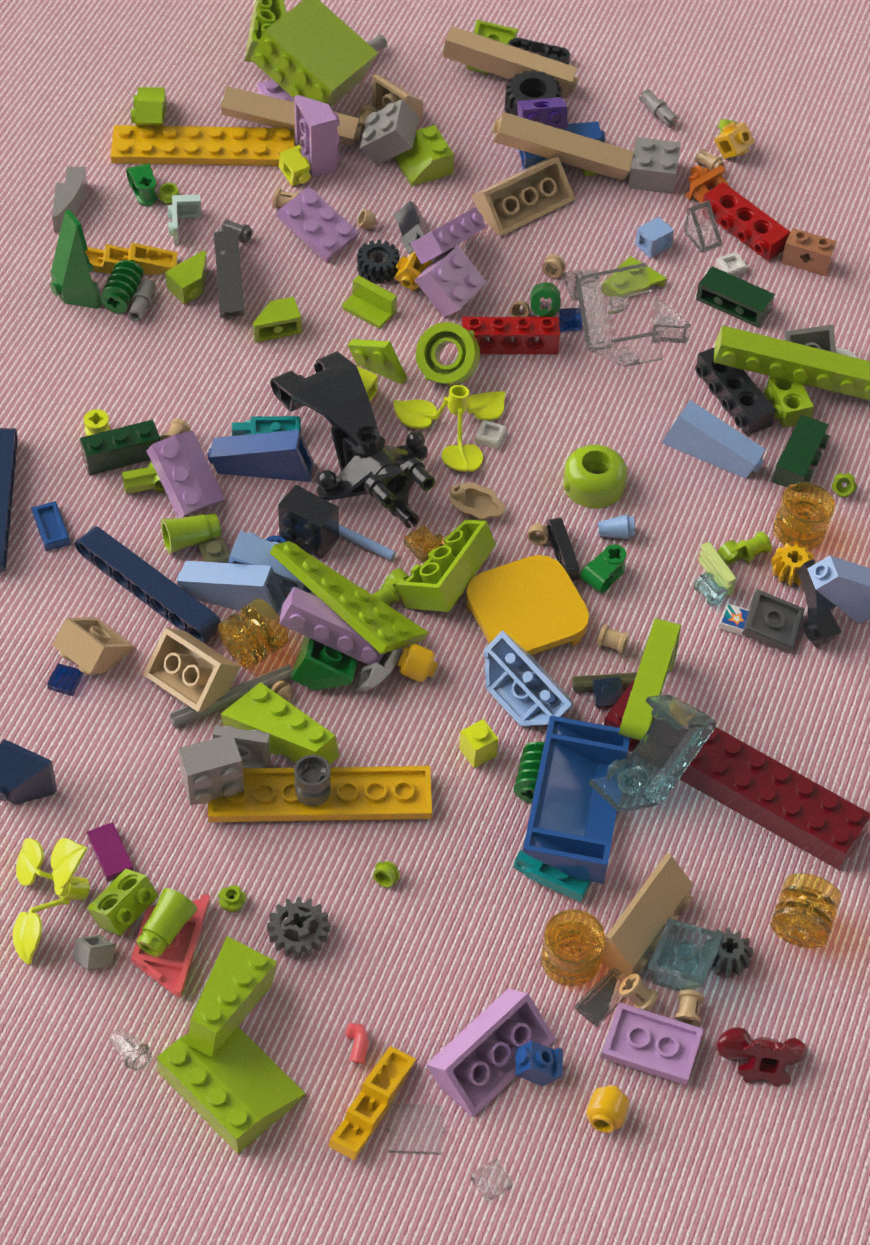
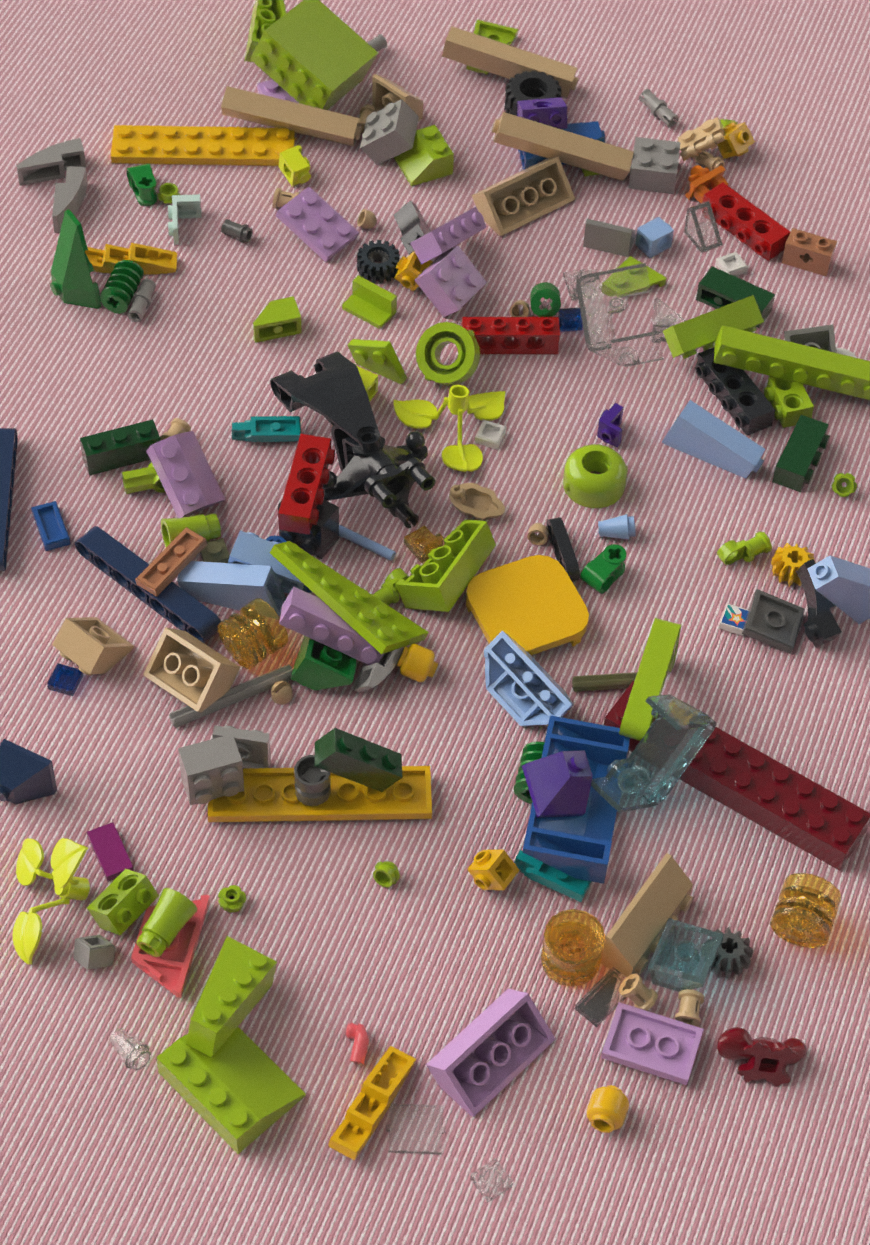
neon yellow wheel [84,409,110,436] -> none
lime brick [131,87,167,126] -> none
lime slope [165,250,208,304] -> none
blue slope [208,430,314,482] -> none
dark grey arch [214,227,244,317] -> none
lime wedge [221,682,340,765] -> none
dark grey gear [267,897,330,959] -> none
lavender slope [294,95,340,177] -> none
neon yellow brick [459,719,498,768] -> none
black beam [508,38,570,65] -> none
blue brick [515,1041,563,1086] -> none
tan bush [542,254,566,278] -> none
dark blue plate [592,676,622,707] -> none
tan bush [597,624,630,655] -> none
clear light blue bush [693,572,728,606] -> none
yellowish green tile [698,542,736,597] -> none
clear yellow wheel [773,482,835,551] -> none
none -> light grey slope [16,138,86,185]
none -> nougat tile [135,527,207,597]
none -> red brick [278,434,335,535]
none -> dark green brick [314,728,403,792]
none -> yellow brick [467,850,520,890]
none -> dark purple slope [522,751,593,818]
none -> light grey slope [583,219,637,257]
none -> dark purple bracket [597,403,624,448]
none -> lime brick [663,295,764,359]
none -> tan plate [678,117,725,161]

